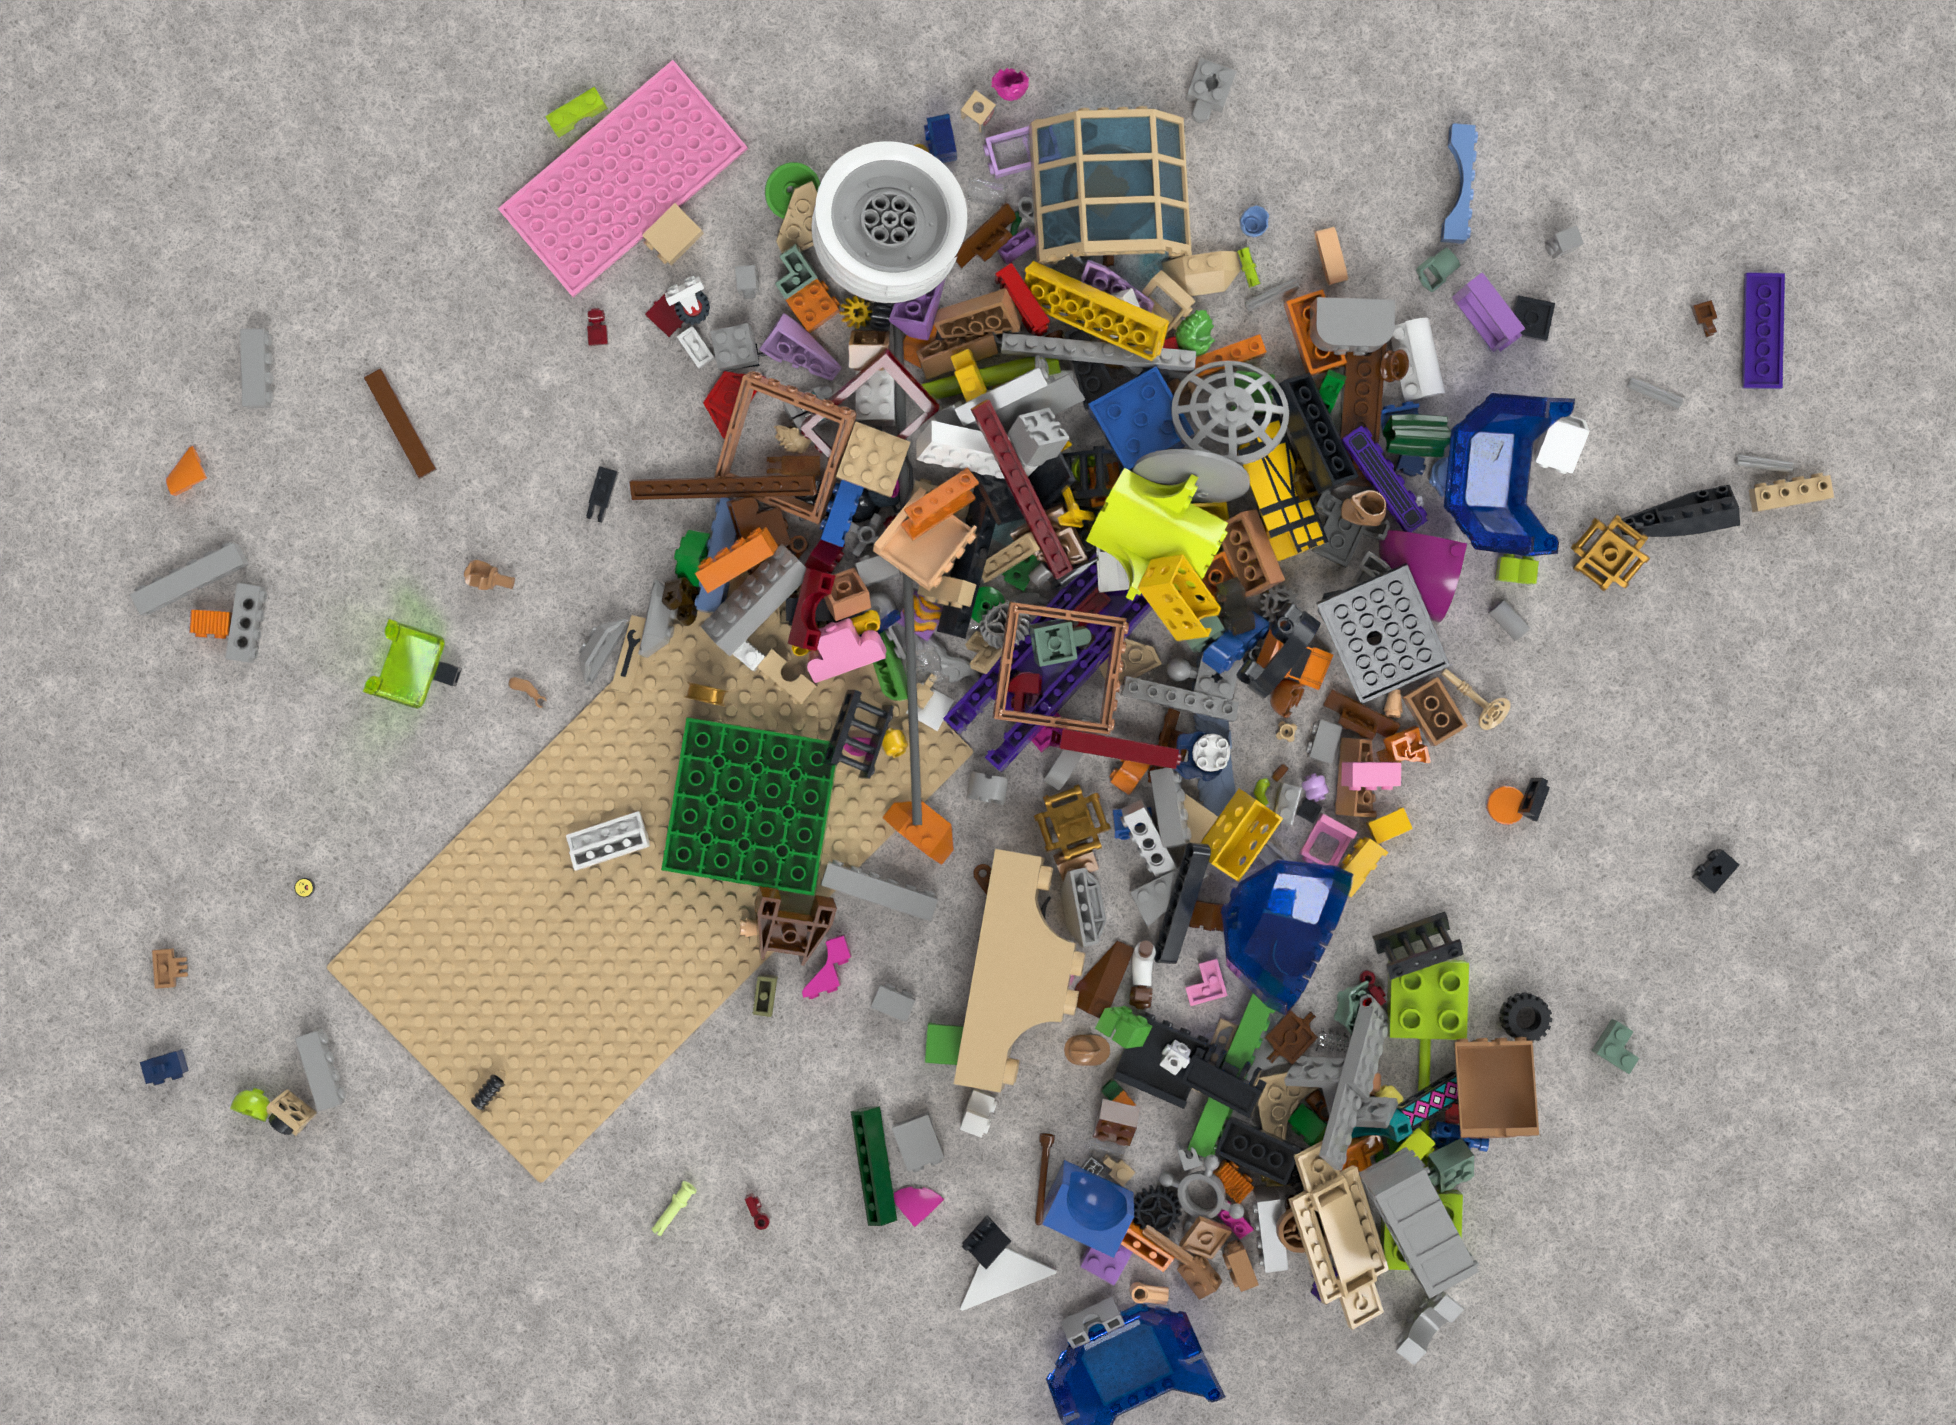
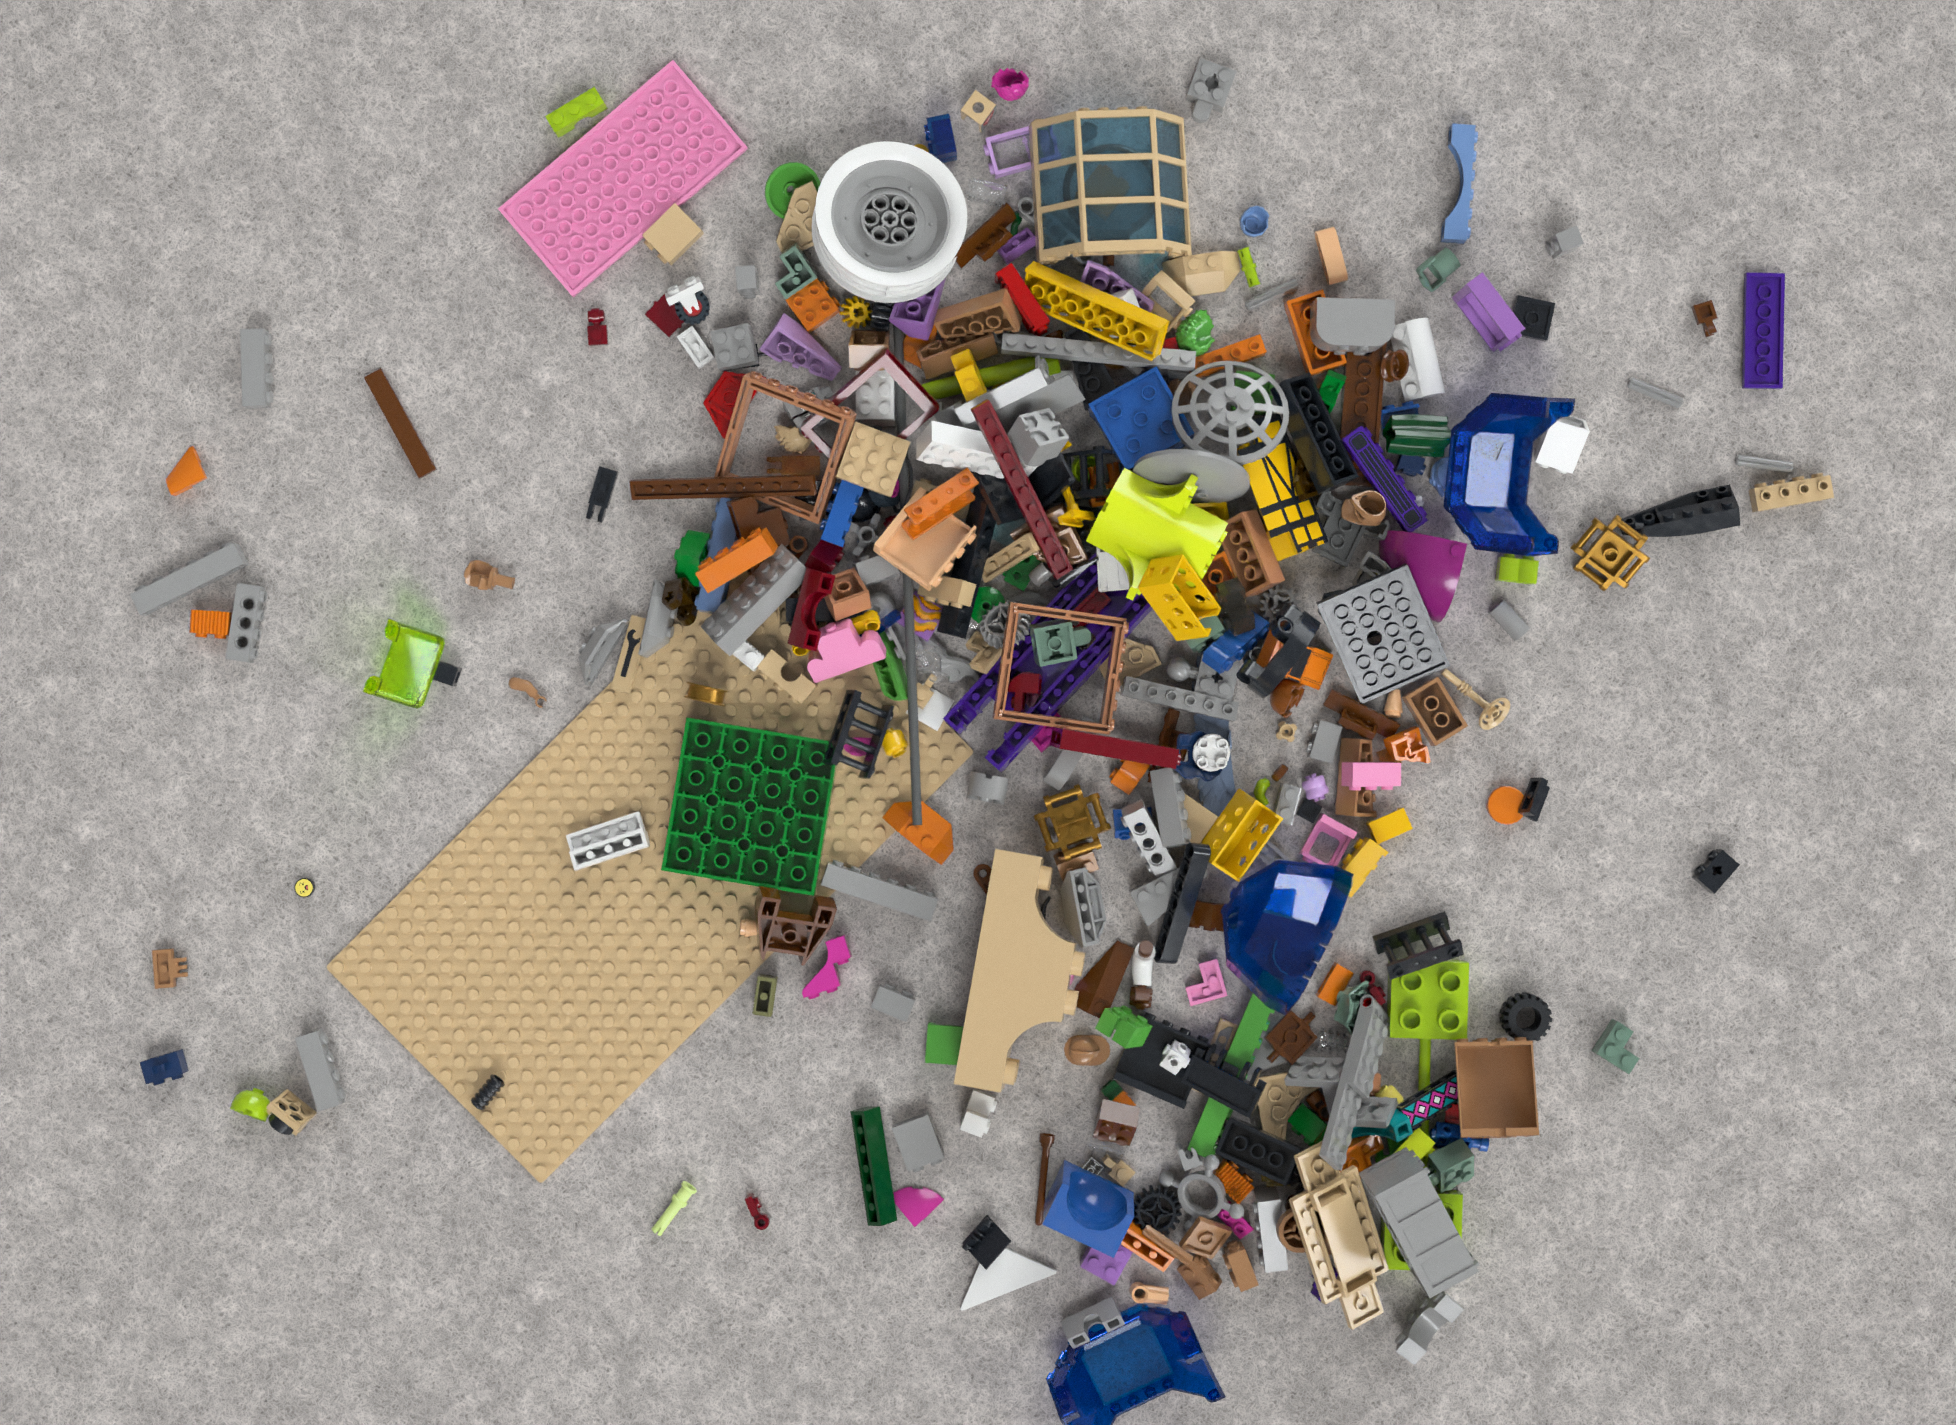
none -> orange brick [1316,962,1354,1006]

